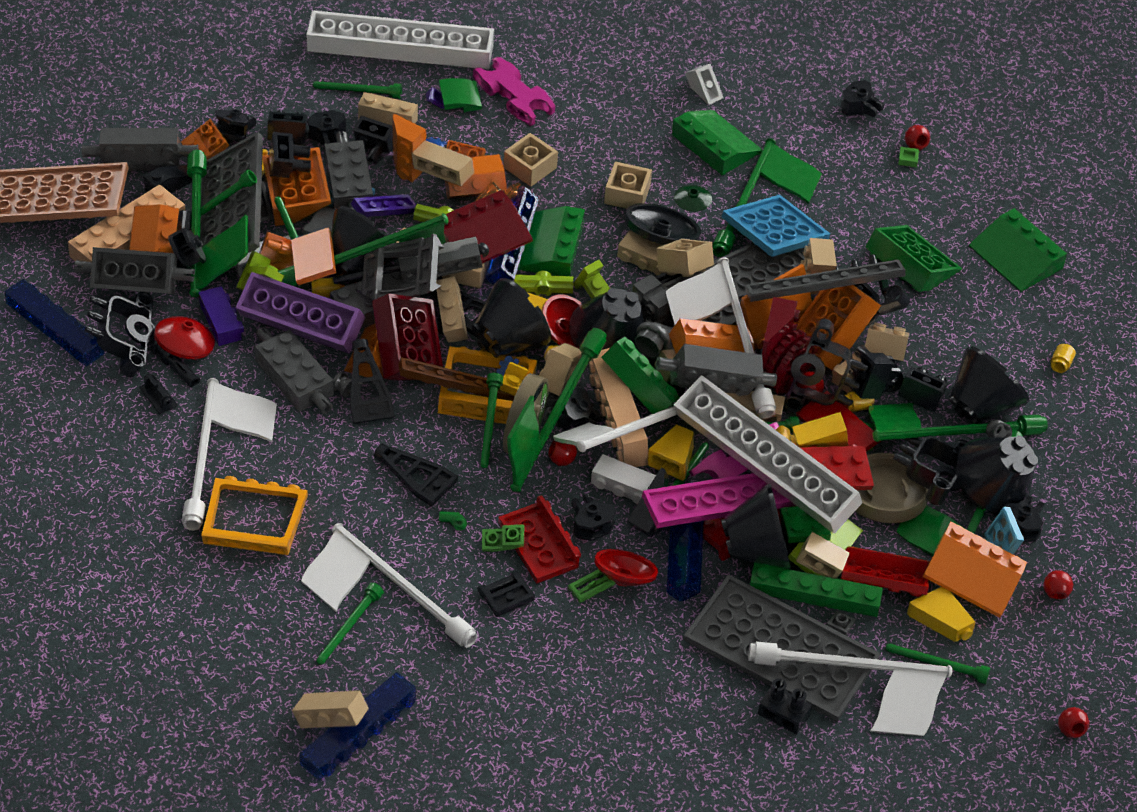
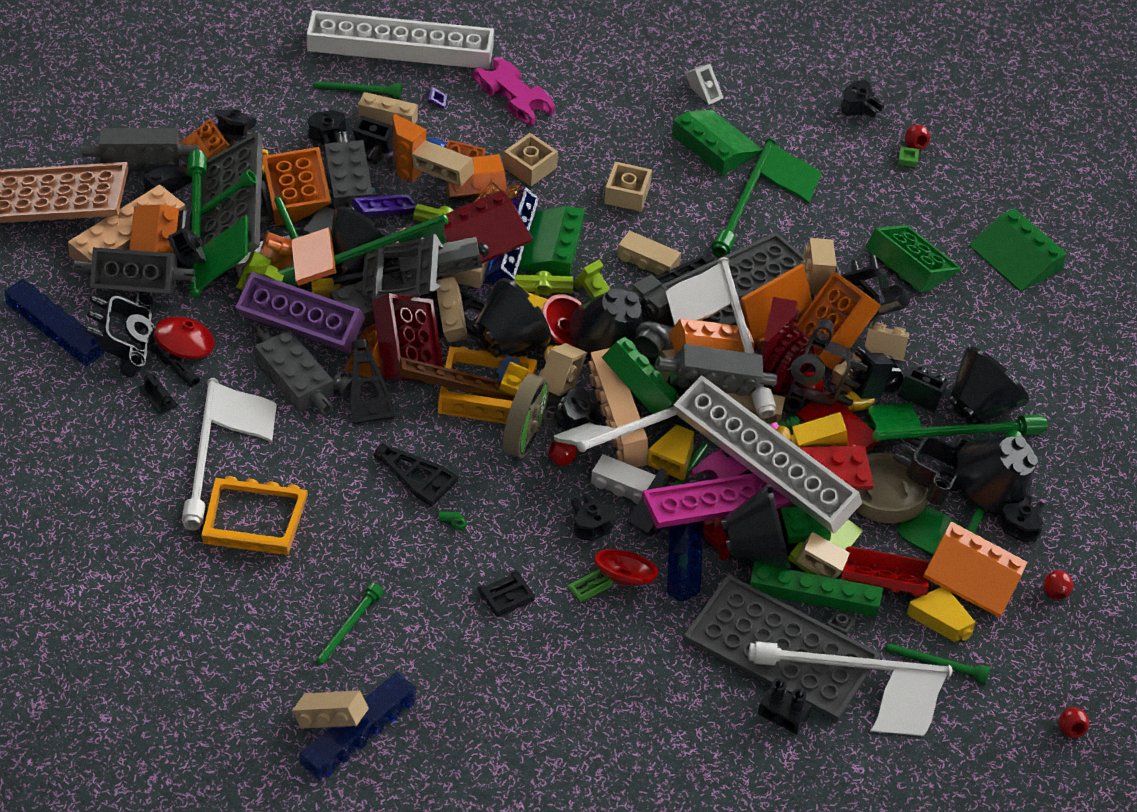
dark purple brick [199,286,244,346] -> none
black brick [267,110,308,144] -> none
black brick [269,132,311,178] -> none
white flag [301,523,478,648] -> none
green slope [439,78,482,112] -> none
green piece [480,373,503,468] -> none
bright green slope [482,525,524,552] -> none
red bracket [498,495,581,584] -> none
green flag [507,328,607,493] -> none
black dish [624,203,701,245] -> none
tan brick [656,239,714,277] -> none
dark green dish [674,185,712,212] -> none
dark azure plate [722,195,830,257] -> none
dark grey tile [745,260,906,302] -> none
medium azure piece [984,507,1024,554] -> none
dark grey wheel [986,419,1012,437] -> none
yellow brick [1050,344,1076,373] -> none

